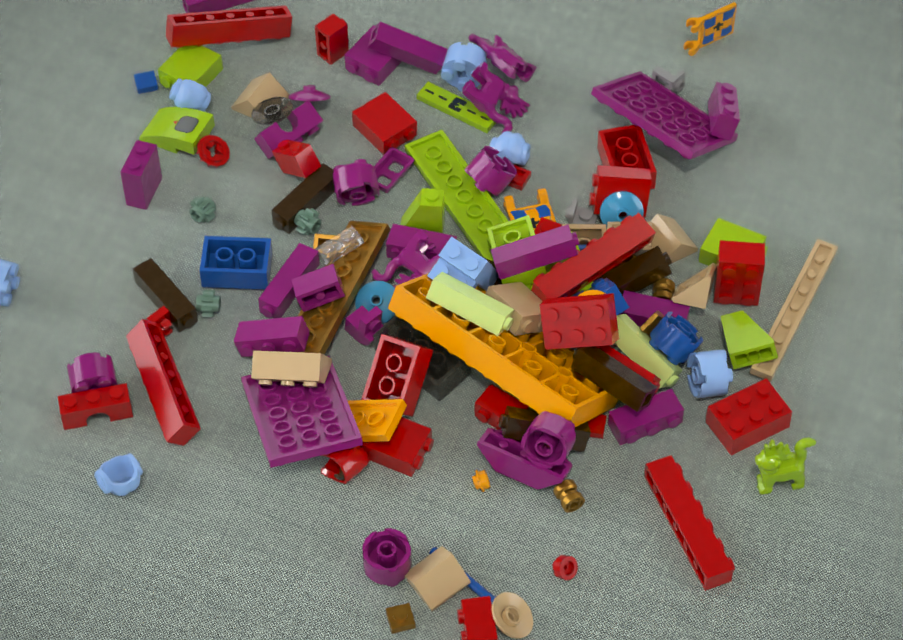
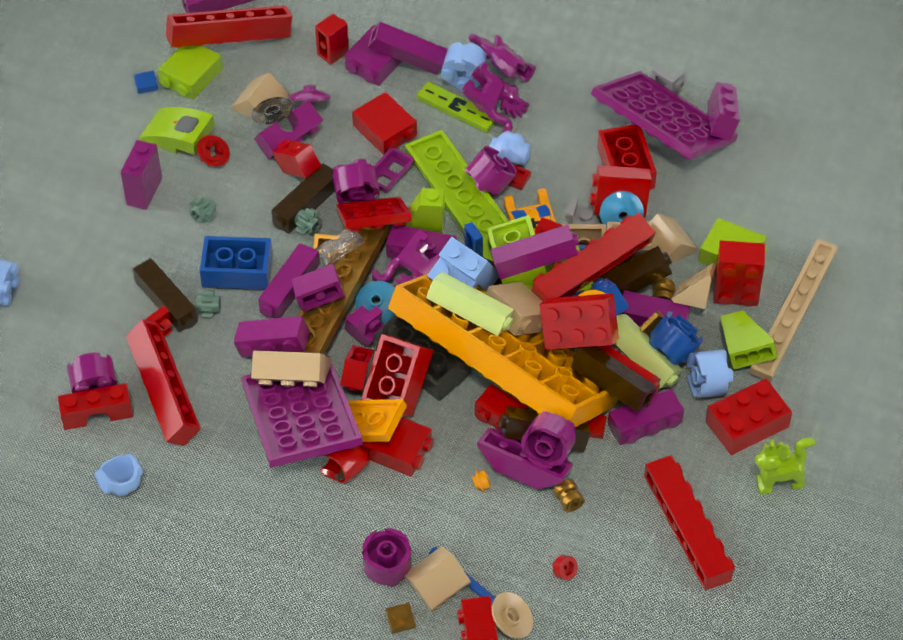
light blue hair [169,78,211,112] -> none
light orange flag [683,2,737,56] -> none
none -> red plate [336,196,412,231]
none -> red brick [340,345,375,391]
none -> blue tile [464,222,483,257]

